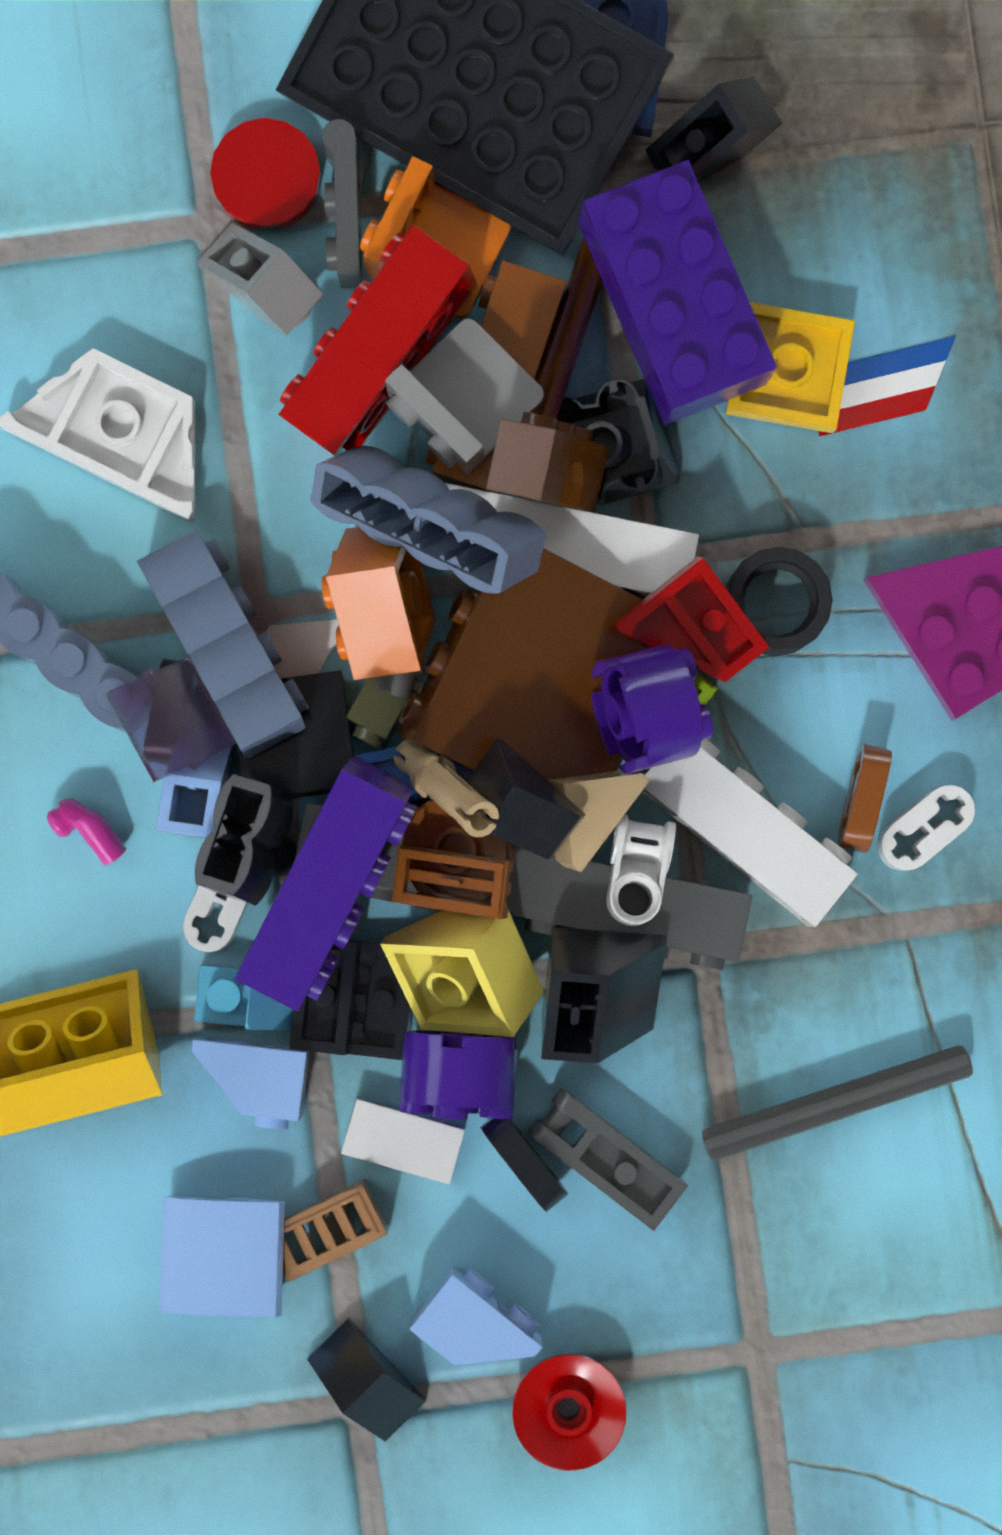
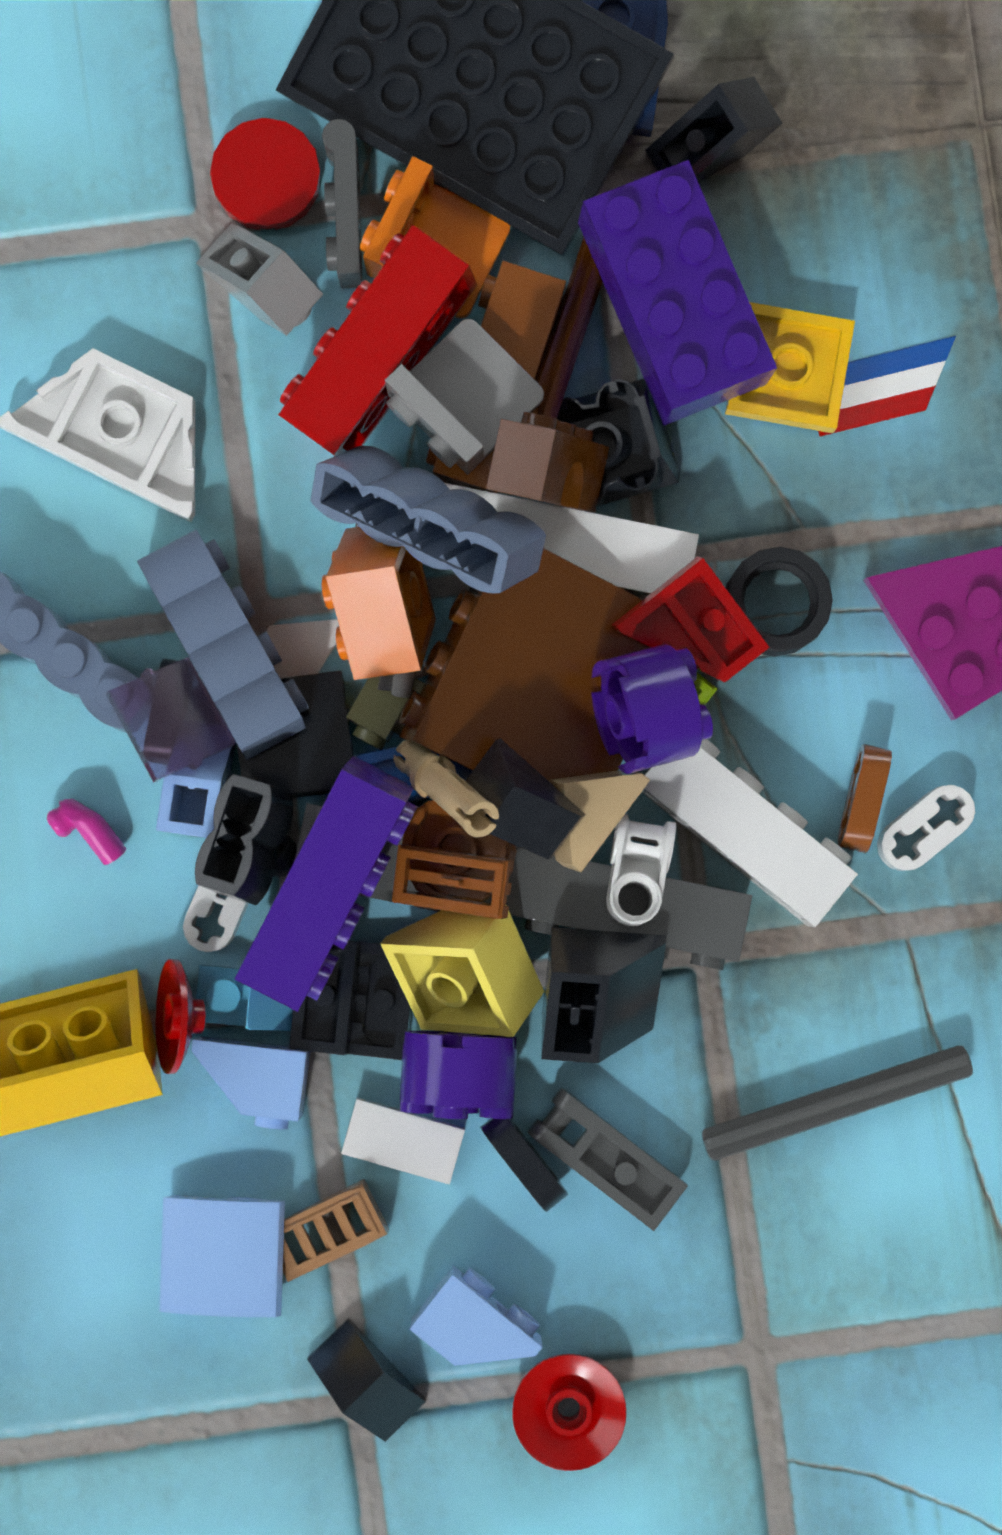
none -> red dish [155,959,206,1074]

